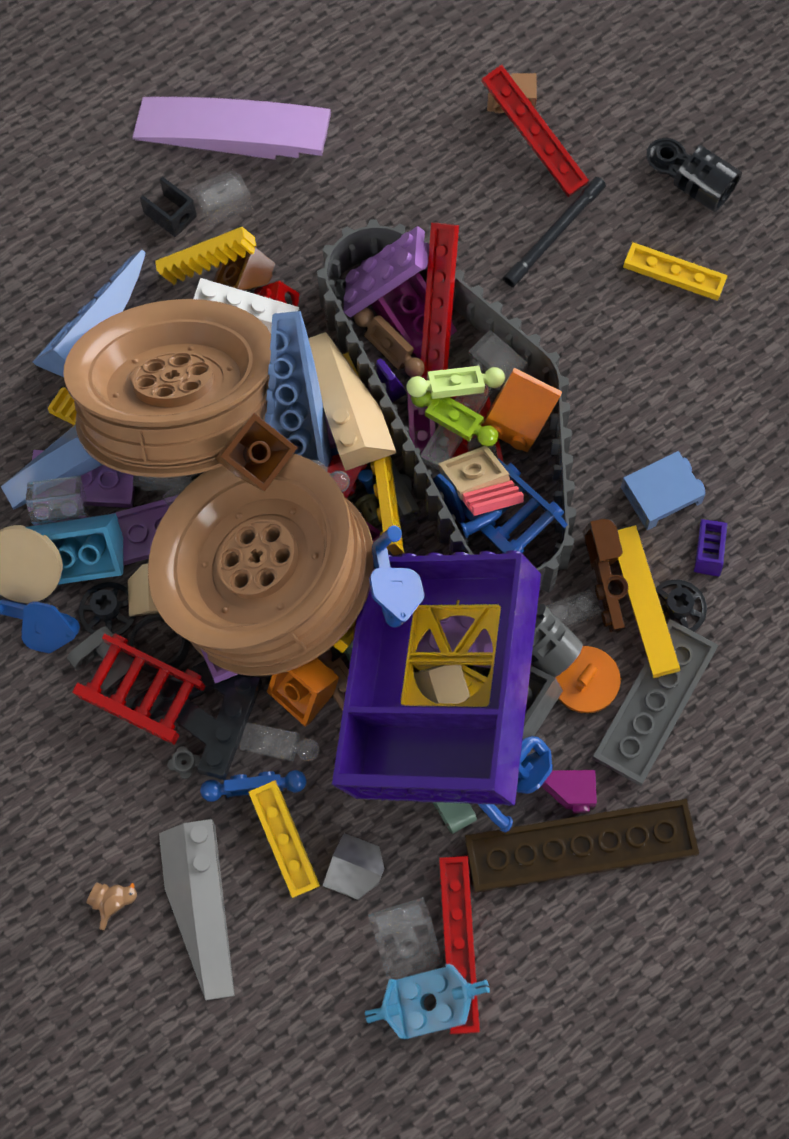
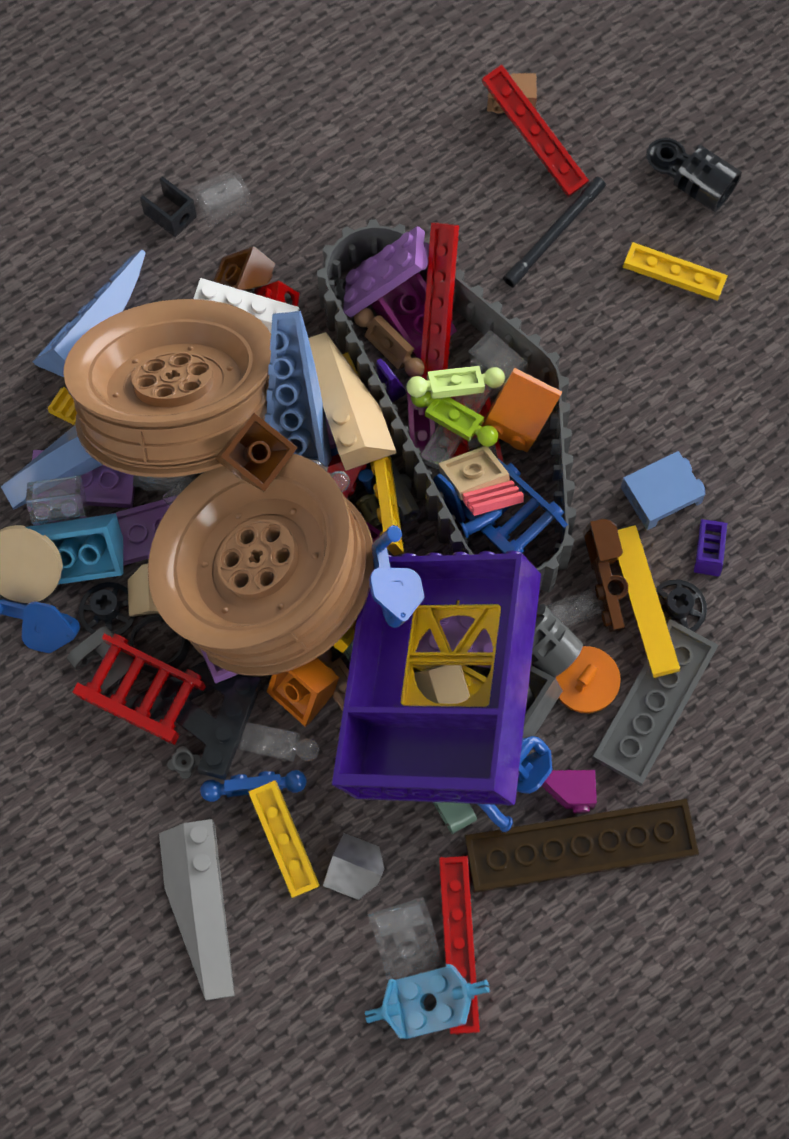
medium nougat animal [87,883,137,930] -> none
lavender slope [133,97,331,159] -> none
yellow gear [156,227,256,285] -> none

